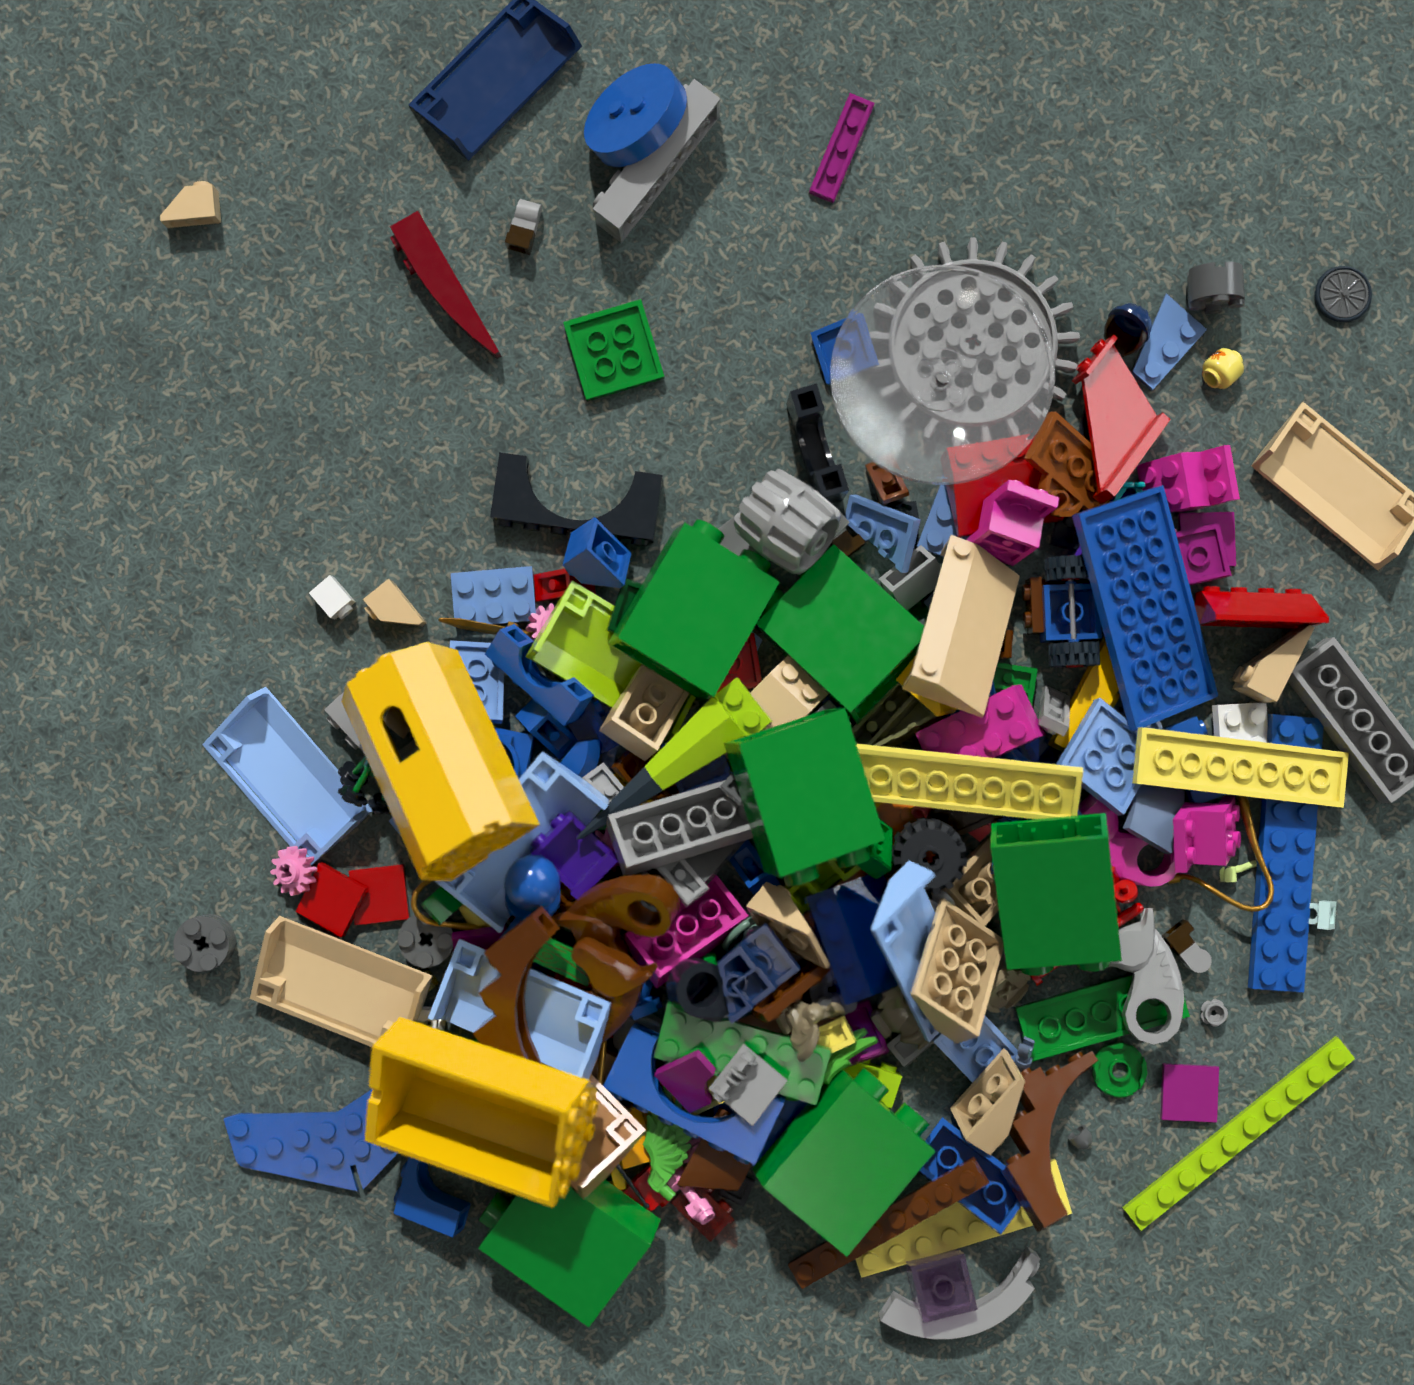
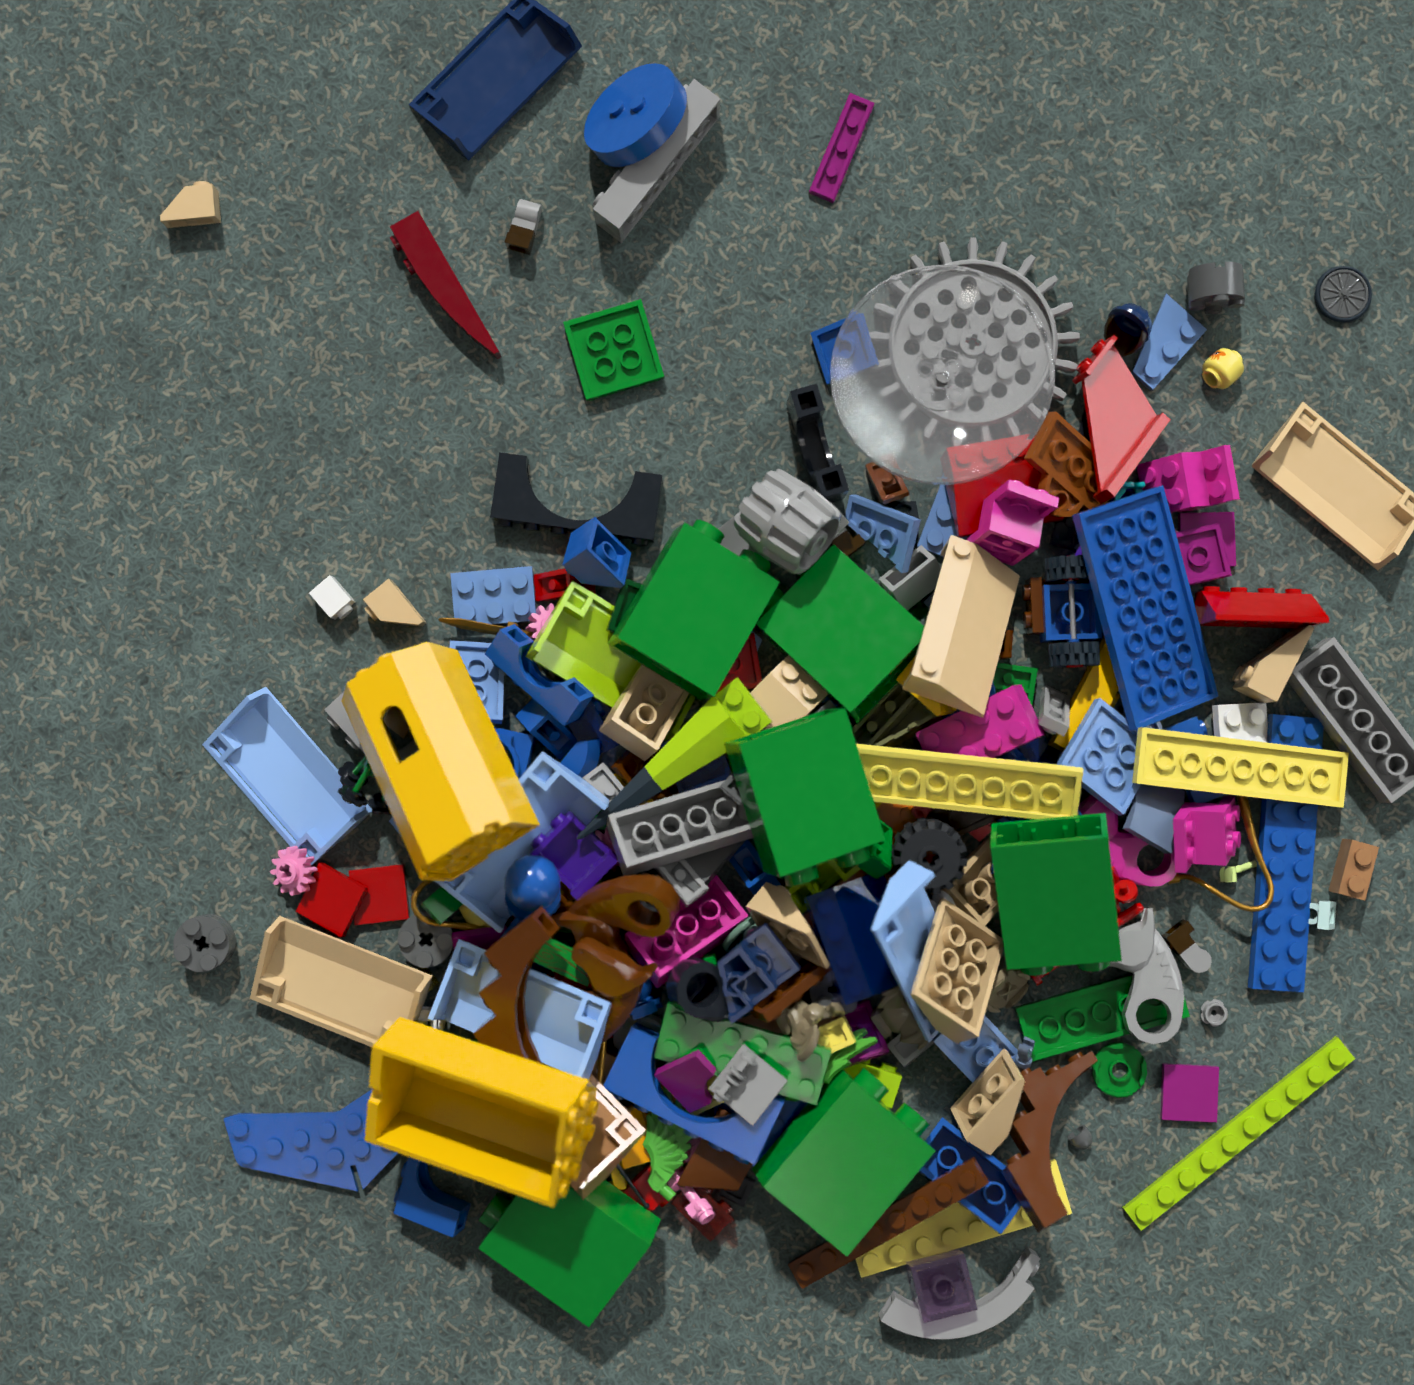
none -> medium nougat brick [1328,839,1379,901]

